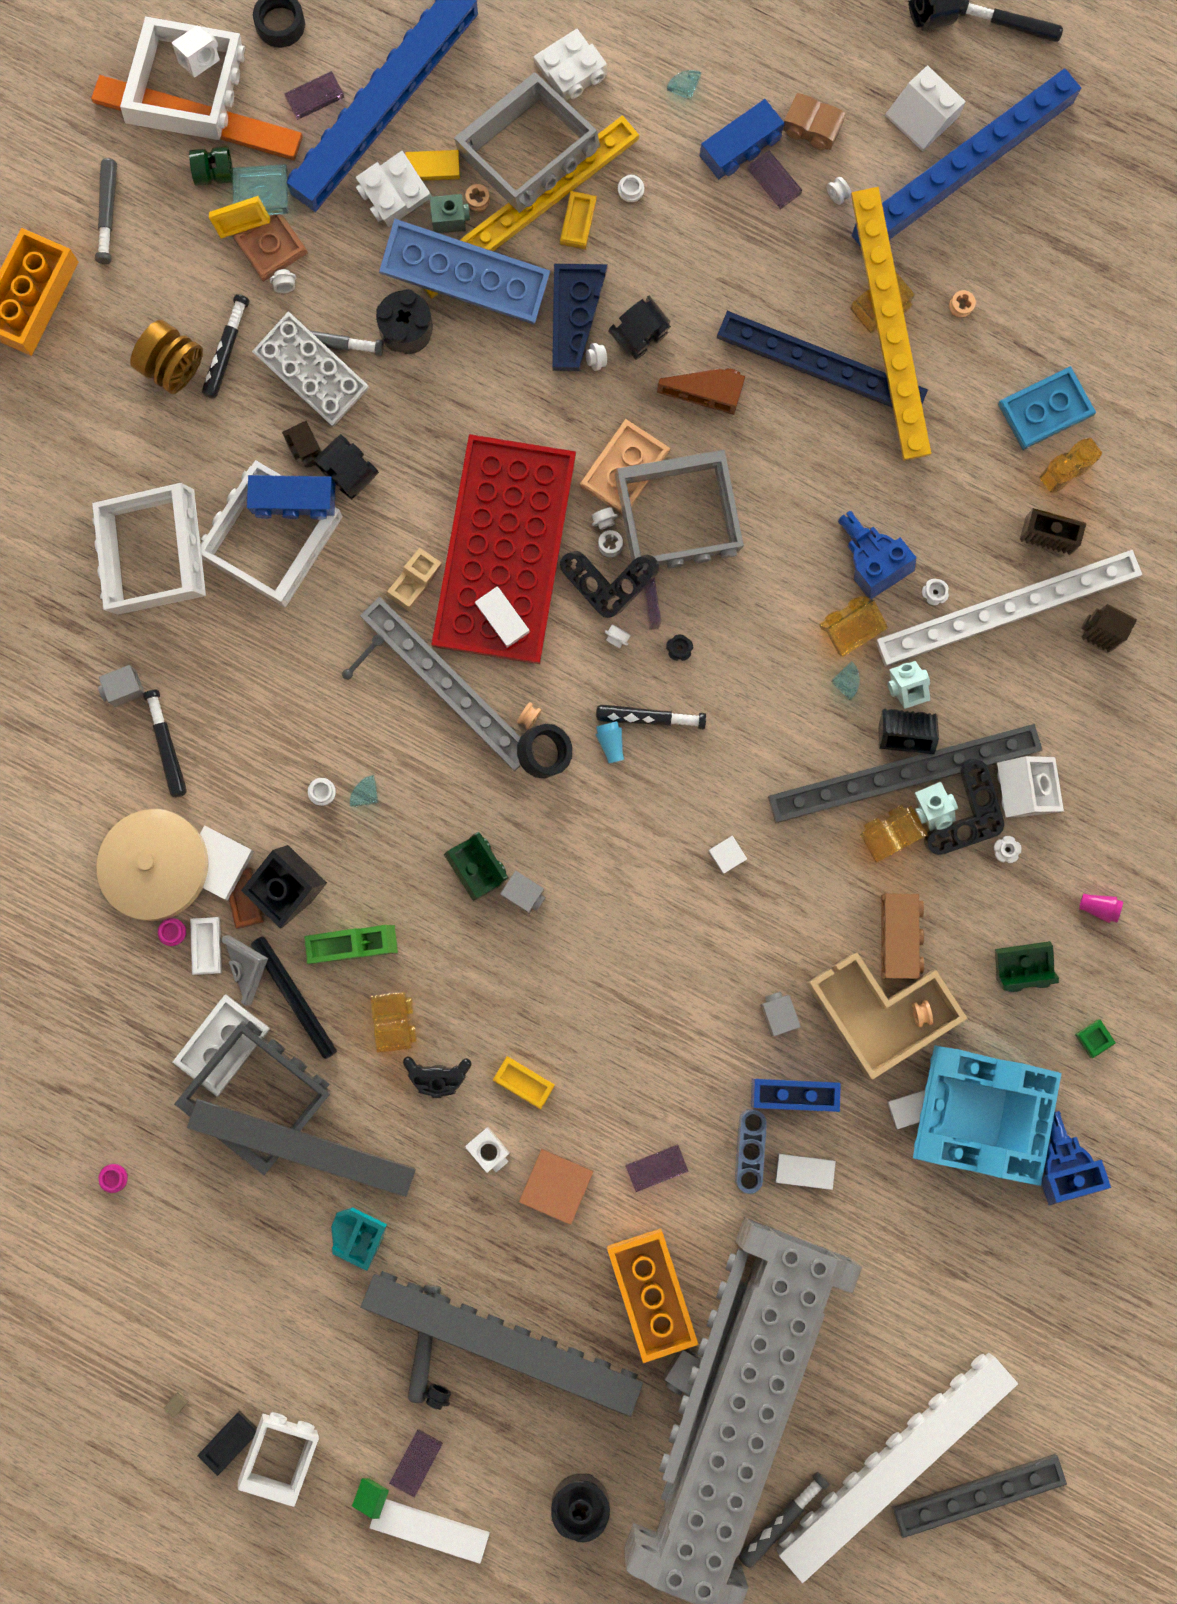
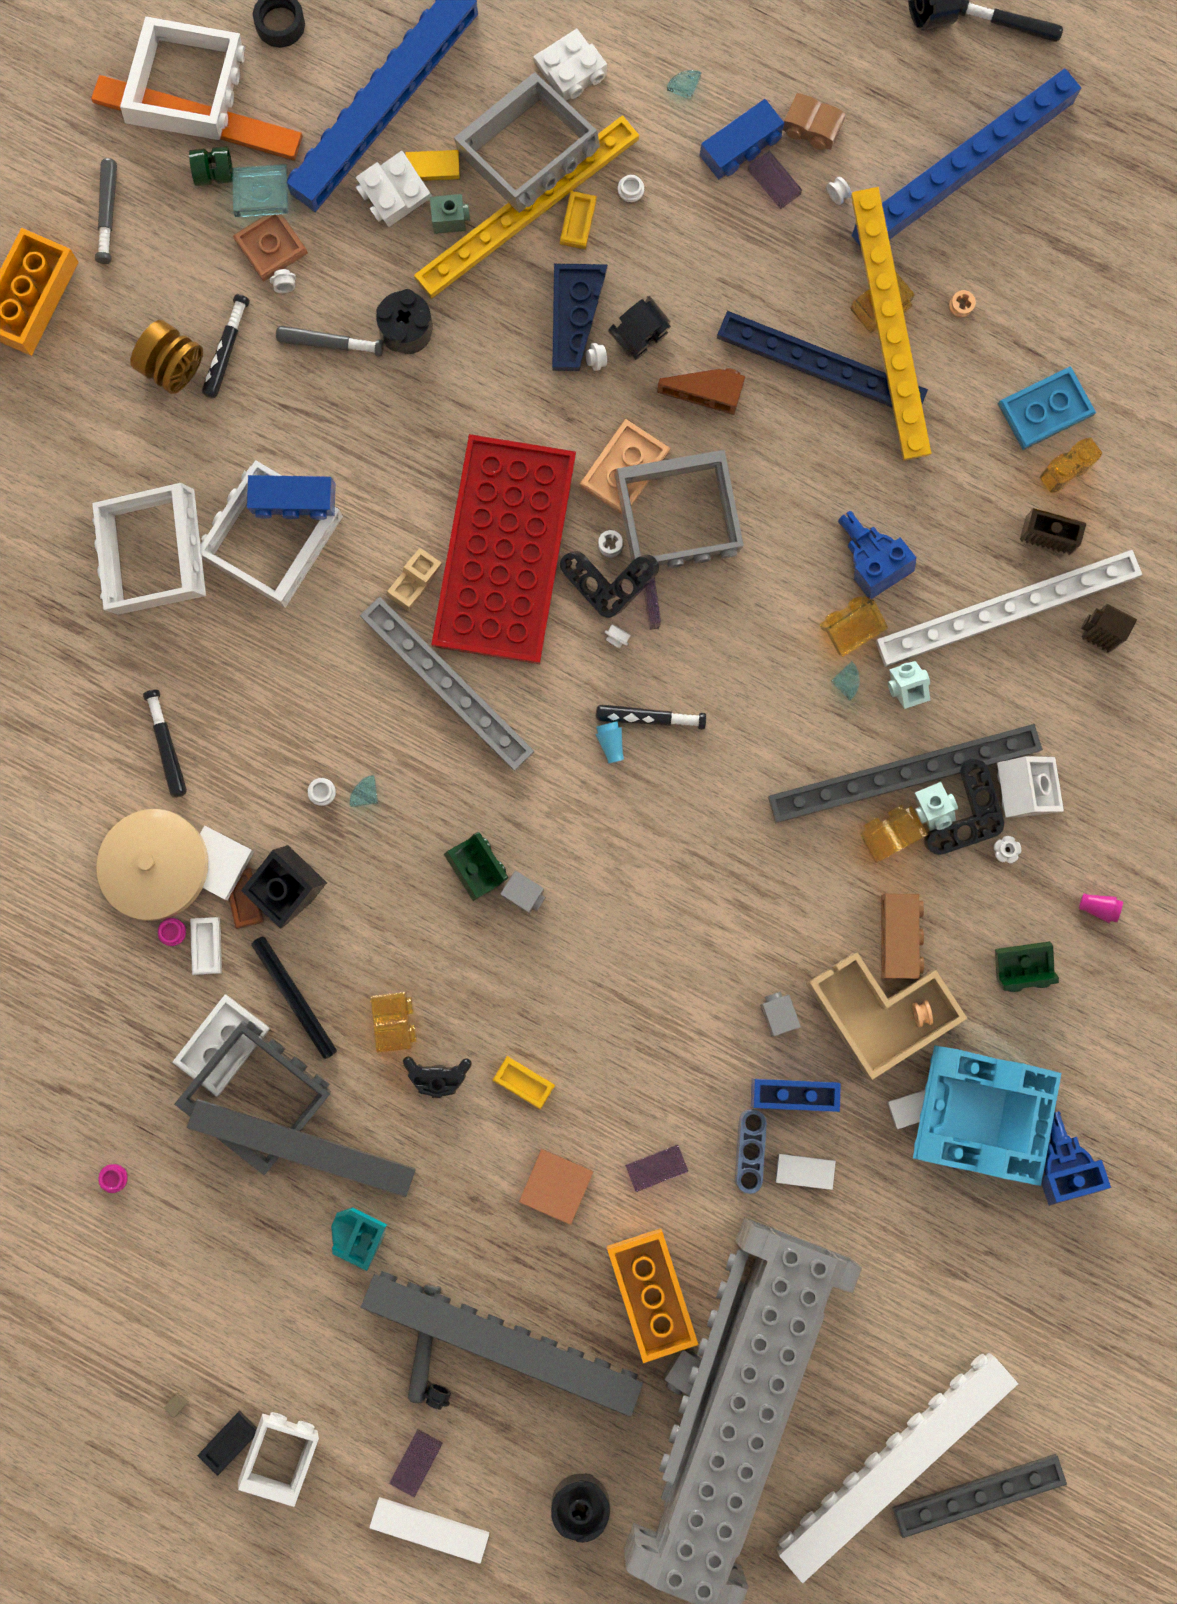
light grey brick [98,665,144,707] -> none
white brick [172,25,220,78] -> none
yellow tile [209,196,270,239] -> none
light grey tile [222,935,268,1006] -> none
white tile [252,311,369,427] -> none
dark brown brick [282,421,322,468] -> none
clear purple tile [284,71,345,120] -> none
bright green slope [304,925,398,964] -> none
black brick [313,434,379,500] -> none
dark grey hinge [342,635,384,680] -> none
green tile [352,1478,389,1519] -> none
medium blue plate [379,219,550,324] -> none
light nougat bush [465,184,490,212] -> none
white brick [465,1127,510,1173] -> none
white tile [475,586,530,648] -> none
light nougat bush [517,702,542,730] -> none
black tyre [517,724,573,778] -> none
white plate [592,507,618,530] -> none
black plate [666,634,693,661] -> none
white tile [709,835,747,874] -> none
dark grey piece [739,1472,829,1568] -> none
black brick [878,708,939,754] -> none
white slope [885,65,966,152] -> none
white plate [922,579,949,605] -> none
green tile [1075,1019,1116,1058] -> none

